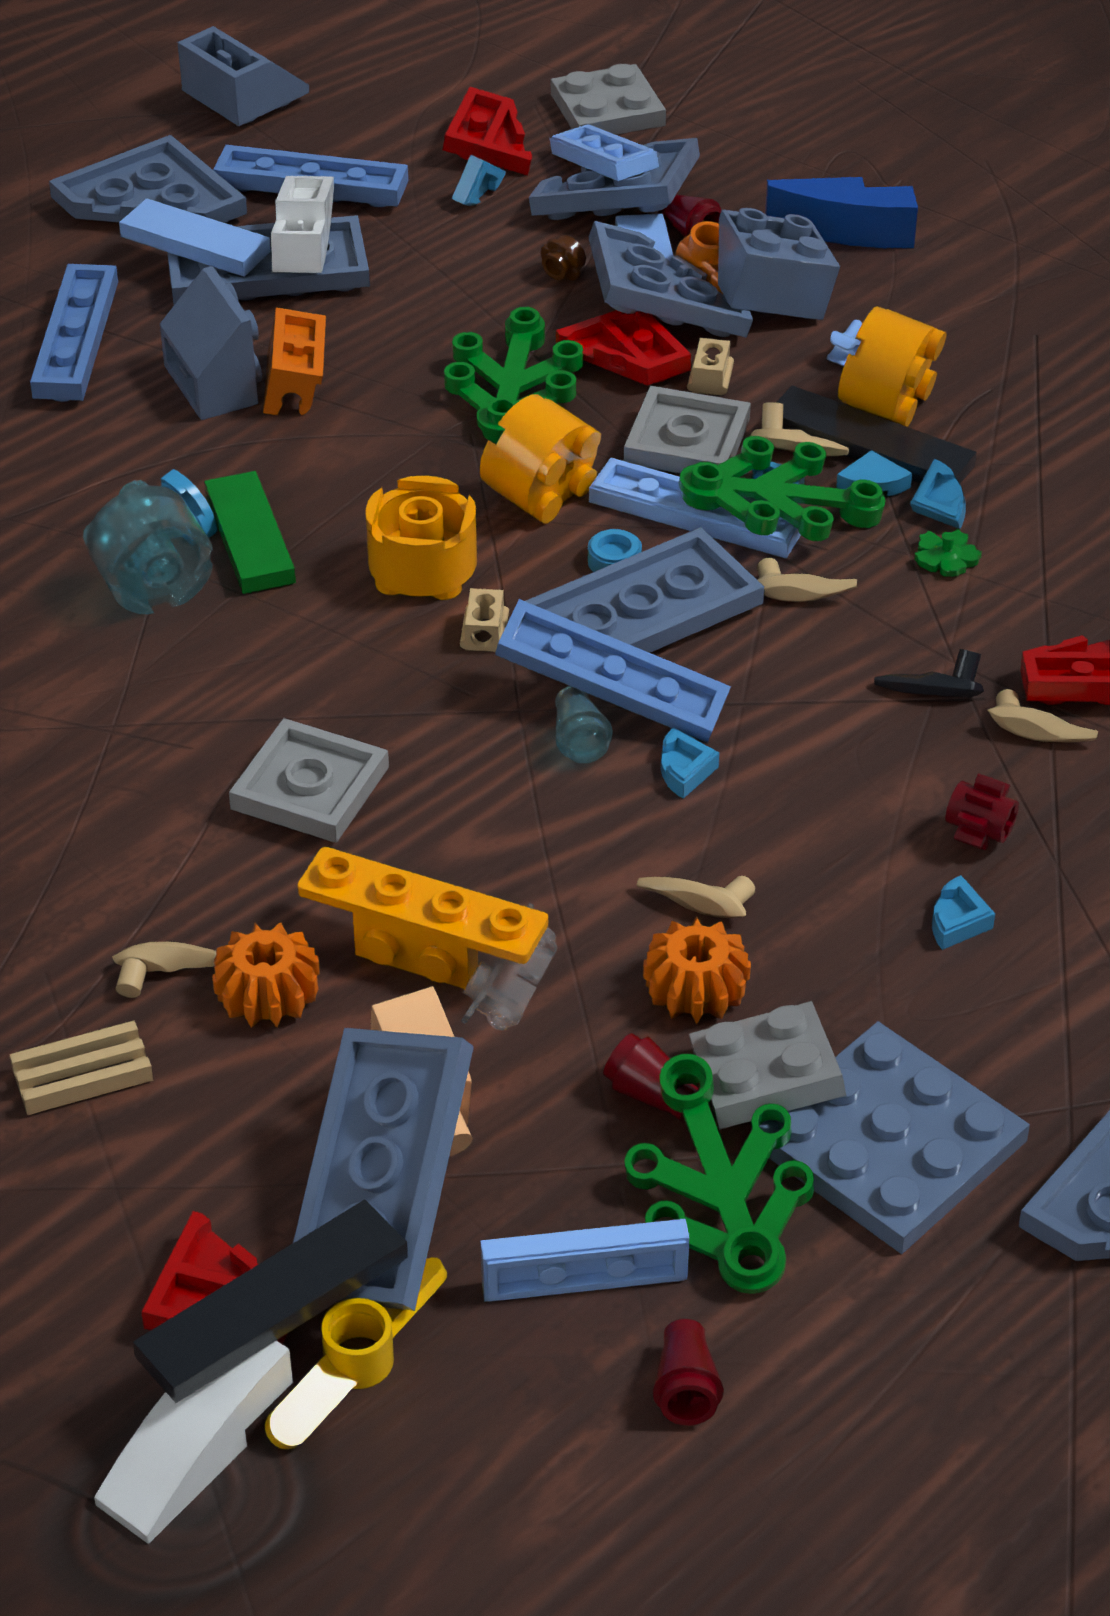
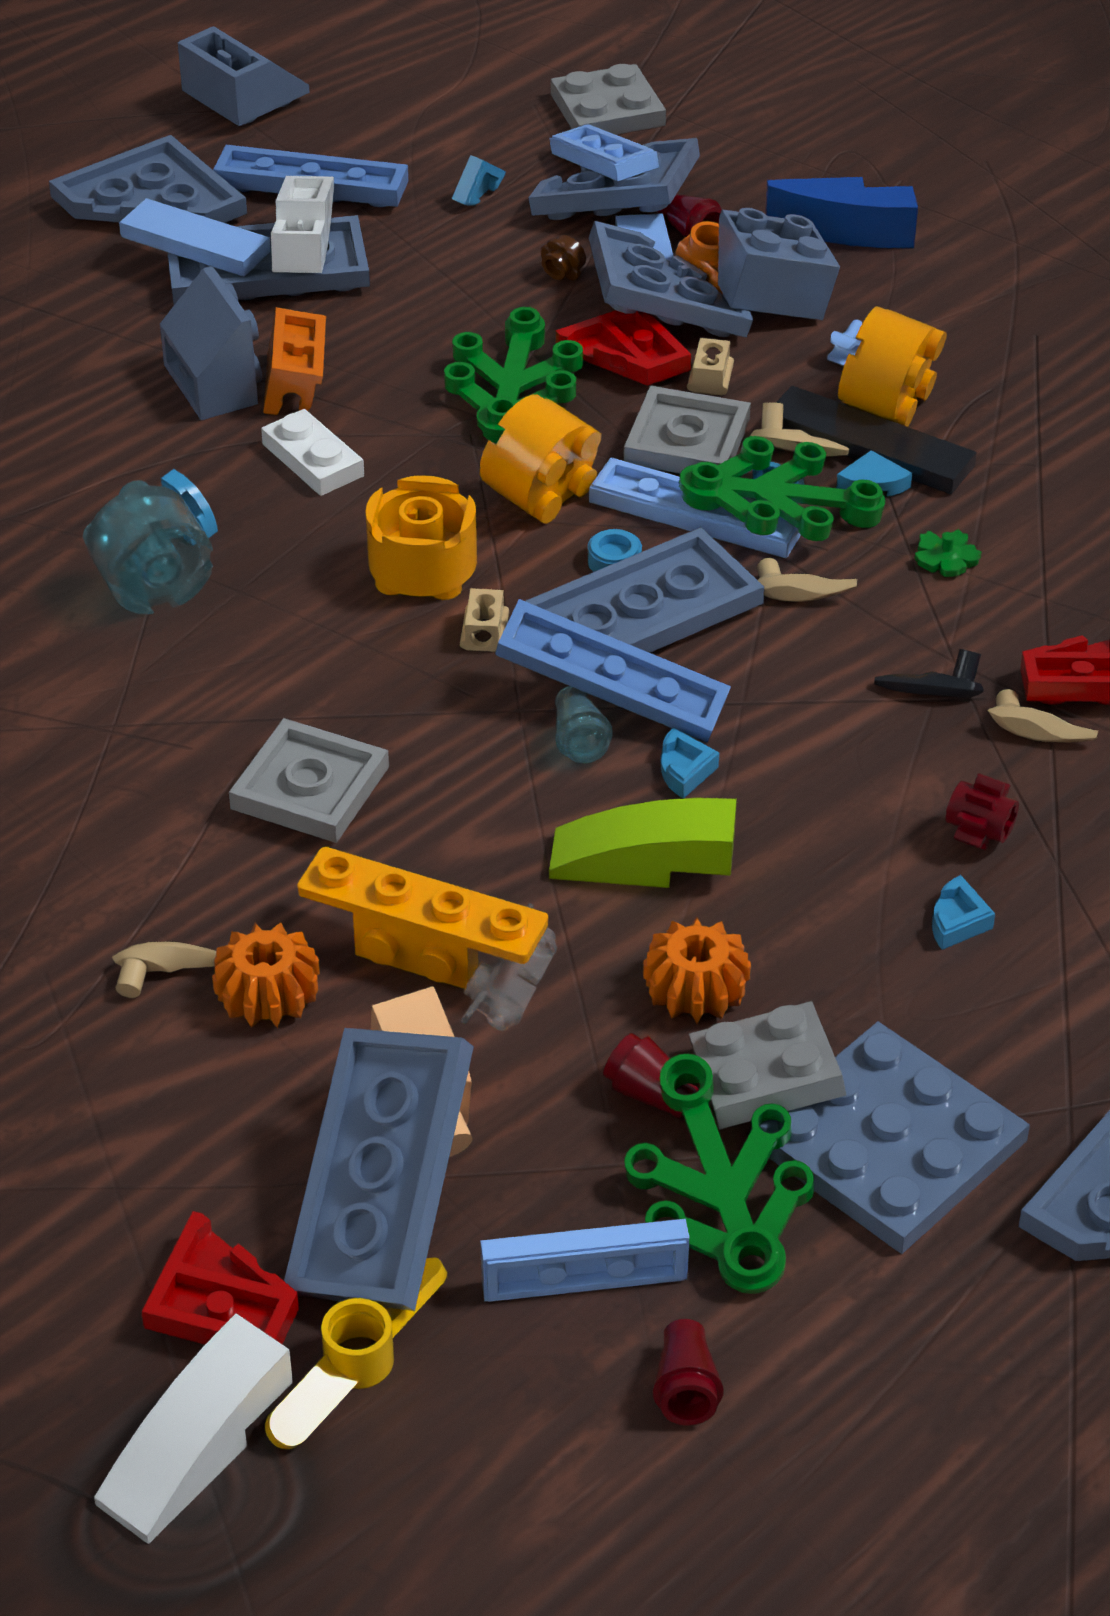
tan tile [10,1020,153,1115] -> none
medium blue plate [30,264,118,402] -> none
black tile [133,1199,408,1403] -> none
green tile [204,471,296,594] -> none
red wing [442,87,532,176] -> none
tan bar [637,876,755,918] -> none
dark azure tile [910,459,966,529] -> none
none -> white plate [261,408,364,496]
none -> lime slope [549,798,737,888]

